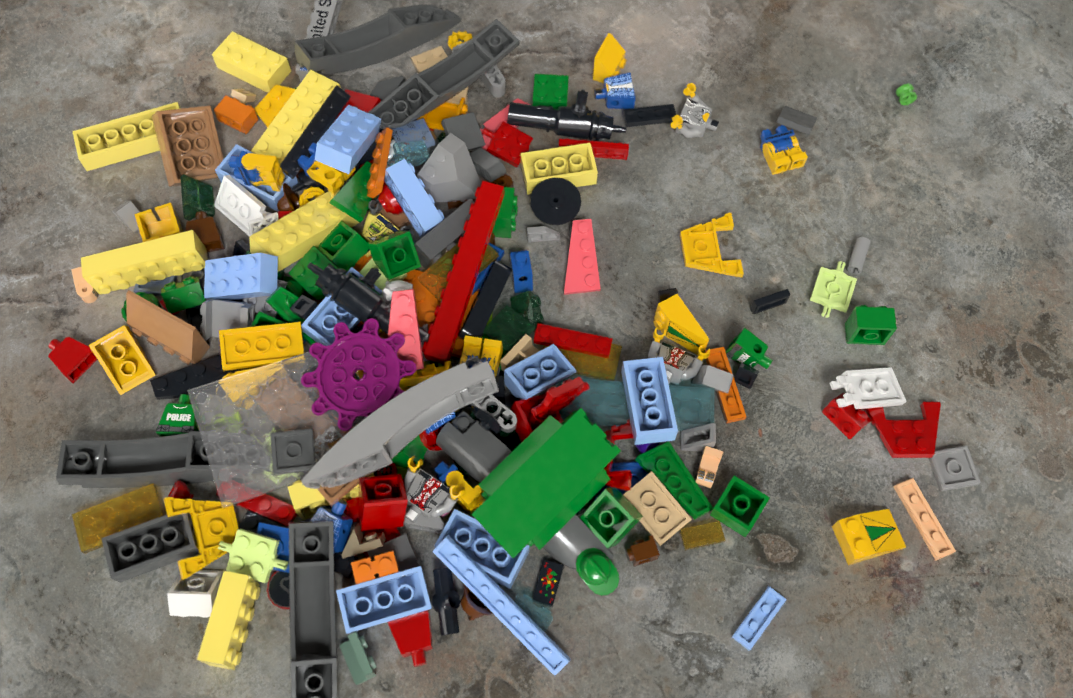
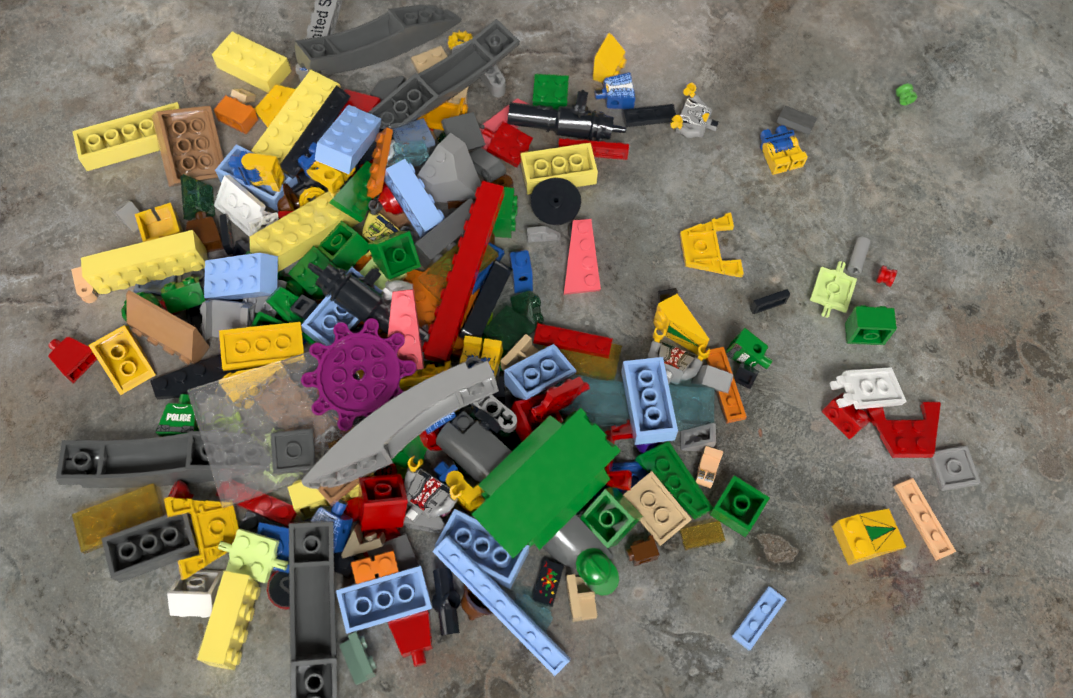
none -> black tile [219,214,234,255]
none -> tan panel [566,574,598,622]
none -> red wheel [876,265,897,287]

